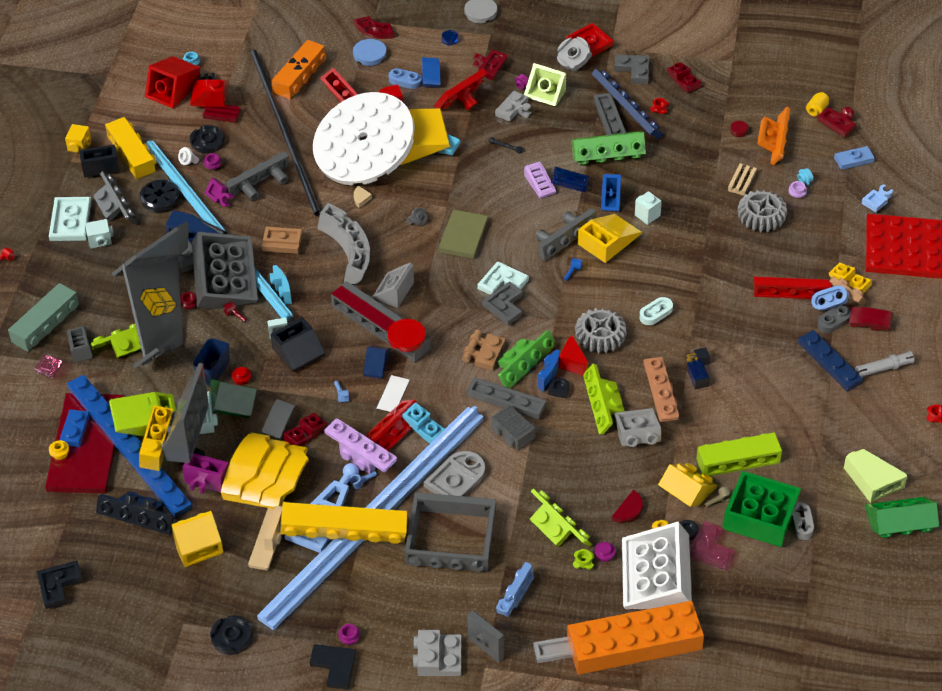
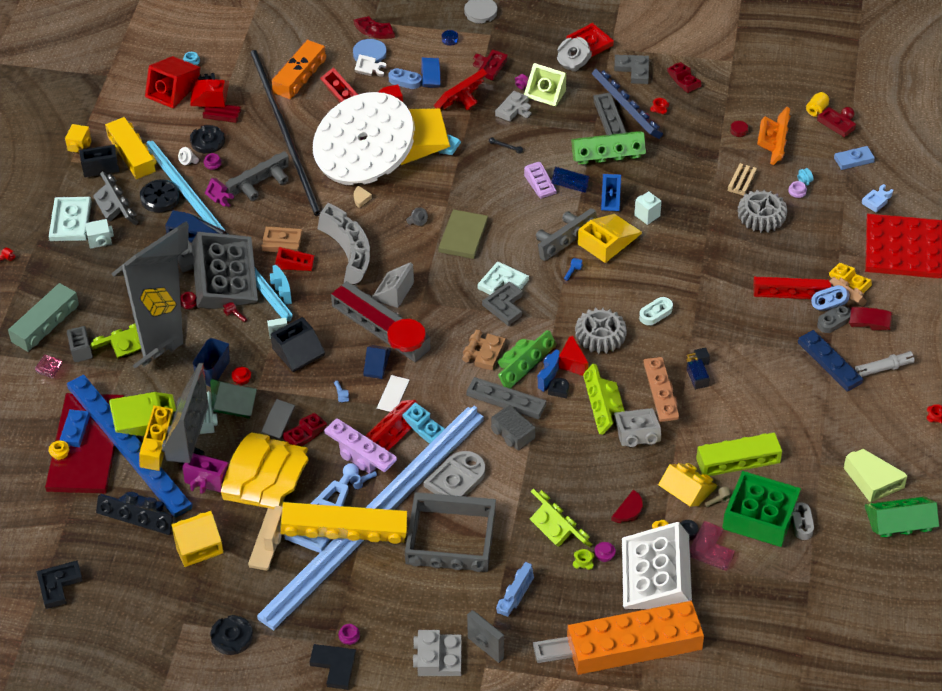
none -> red slope [275,247,315,271]
none -> white plate [355,54,387,77]

